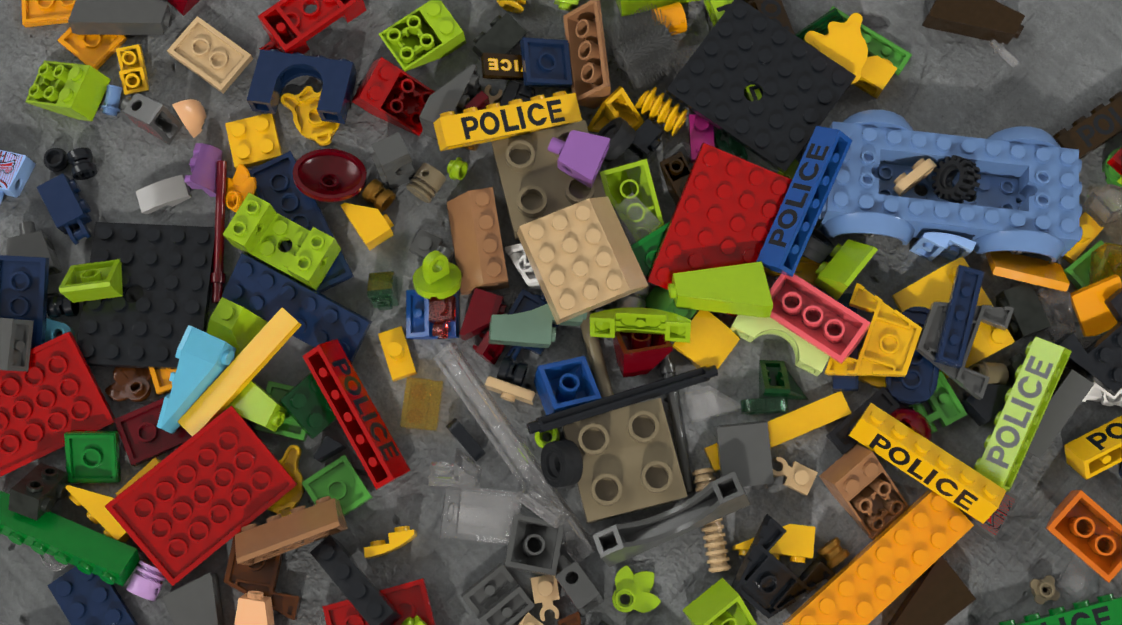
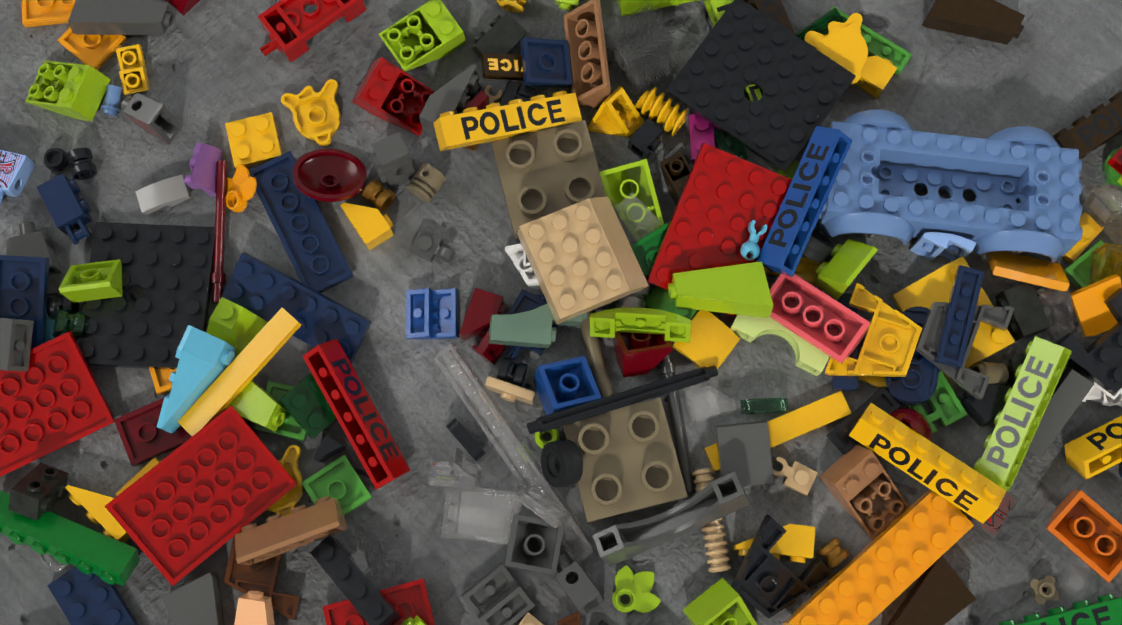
green plate [64,431,121,483] -> none
reddish brown plate [105,367,151,402] -> none
lavender piece [126,560,166,601] -> none
tan plate [167,16,253,94] -> none
light nougat brick [172,99,207,138] -> none
lime plate [223,193,341,291] -> none
dark blue arch [247,49,357,124] -> none
yellow slope [363,526,417,559] -> none
clear green slope [367,271,399,310] -> none
yellow tile [378,326,417,382] -> none
clear yellow plate [400,377,444,432] -> none
lime tile [413,250,462,299] -> none
clear red plate [428,295,456,339] -> none
lime plate [447,157,468,180] -> none
medium nougat slope [447,187,509,295] -> none
tan plate [530,575,560,621] -> none
medium lavender torso [548,130,610,188] -> none
black tyre [597,117,636,162] -> none
light orange piece [651,2,687,36] -> none
dark green slope [759,360,808,400] -> none
tan plate [893,158,937,196] -> none
black tyre [932,155,981,203] -> none
clear piece [988,38,1019,67] -> none
none -> clear green wheel [53,309,85,337]
none -> medium azure arm [740,220,767,260]

